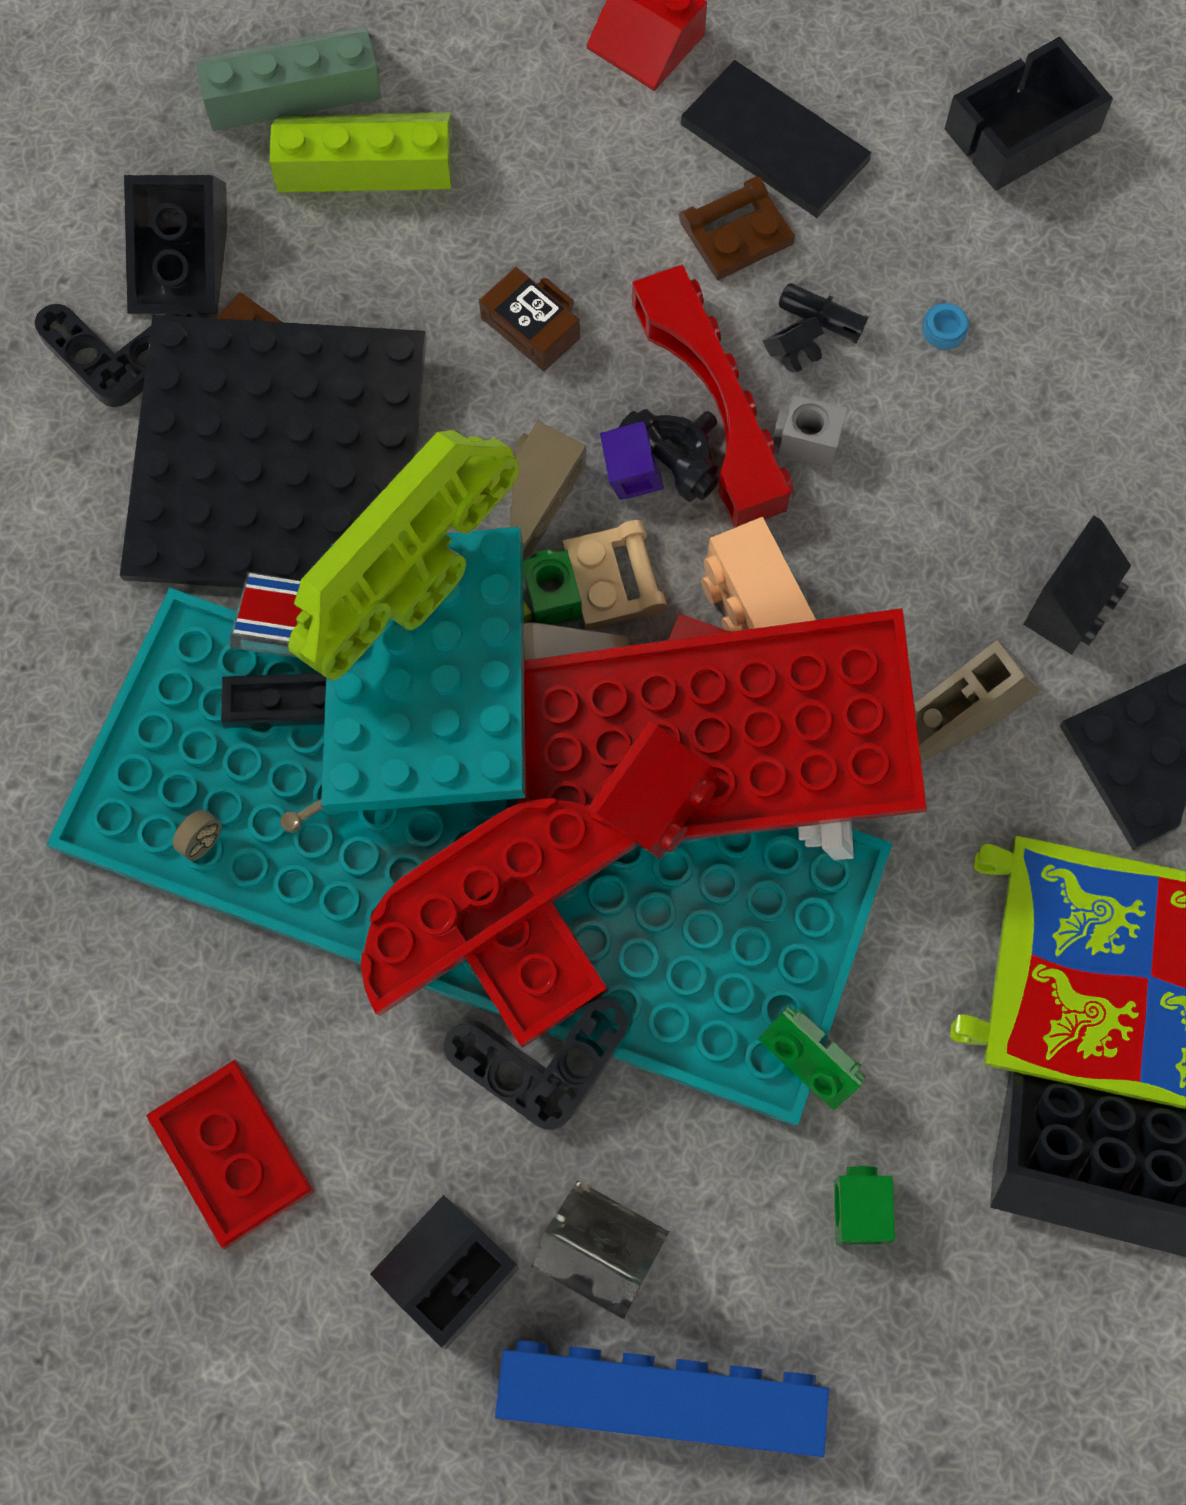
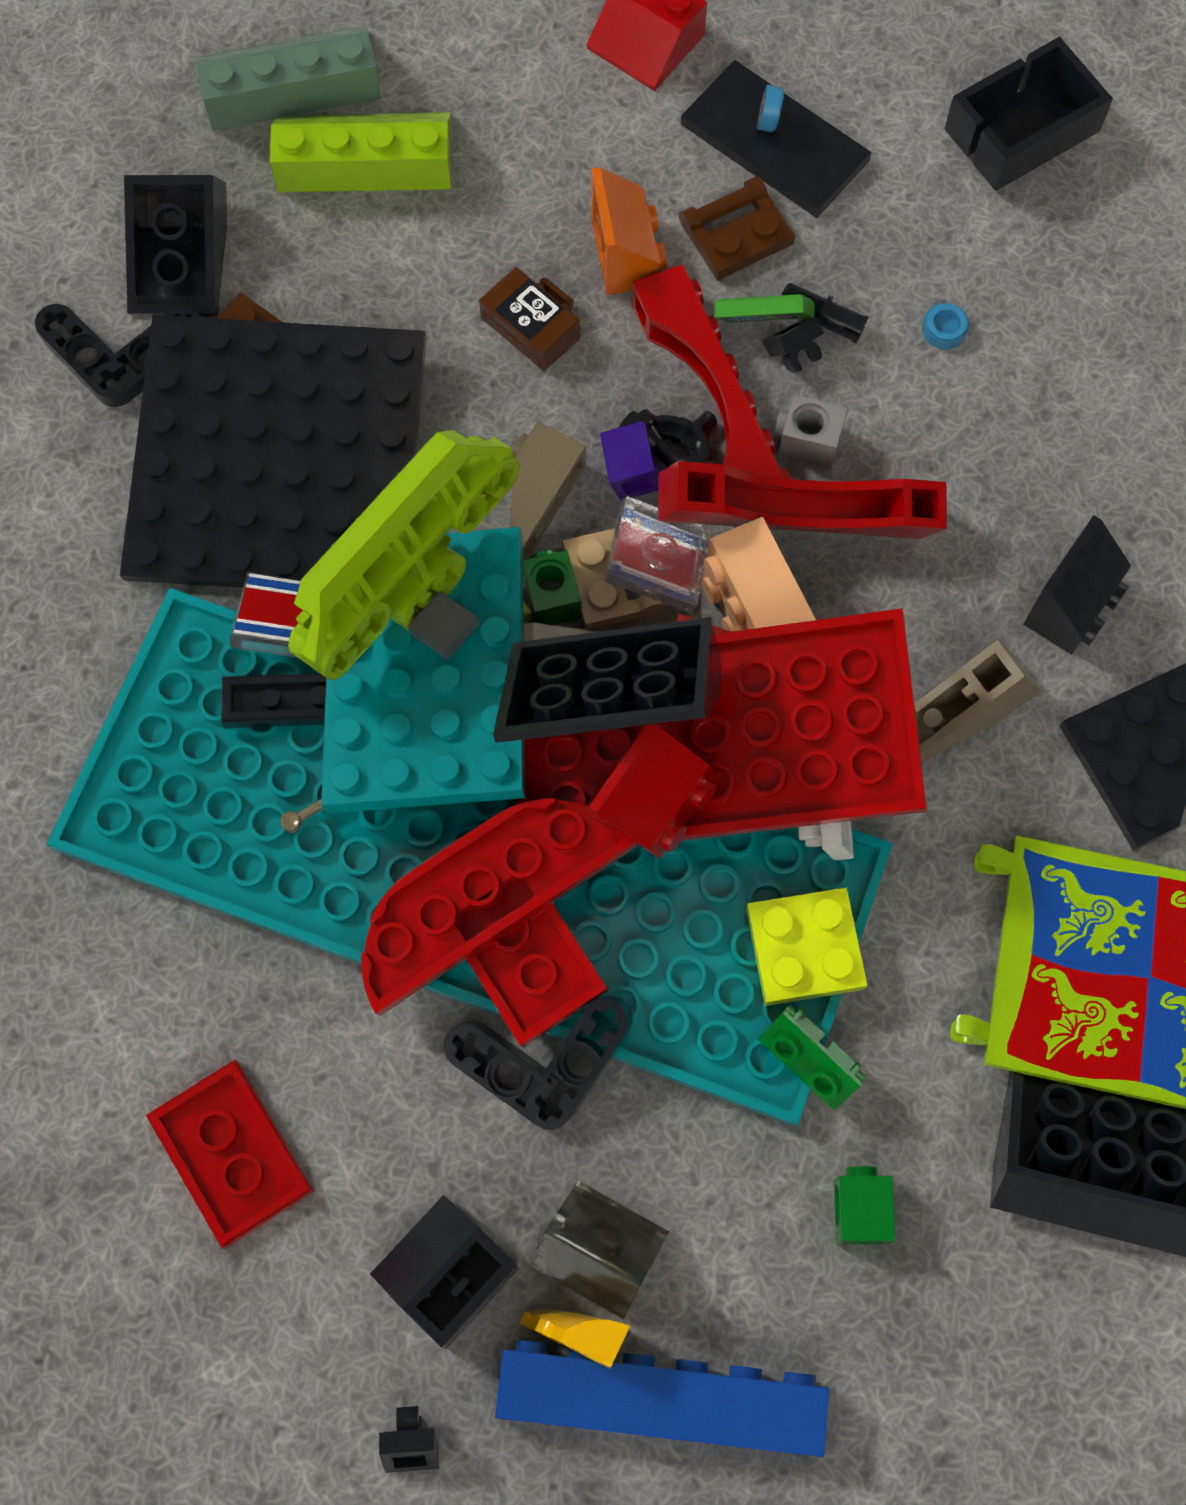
dark tan tile [173,810,222,861] -> none
none -> black tile [379,1406,439,1473]
none -> dark grey tile [407,591,480,660]
none -> black slope [493,617,722,743]
none -> yellow slope [519,1310,630,1369]
none -> orange slope [591,167,667,295]
none -> clear tile [604,496,712,613]
none -> red arch [658,461,947,539]
none -> bright green tile [714,294,815,323]
none -> neon yellow plate [746,887,868,1006]
none -> dark azure tile [757,84,784,133]

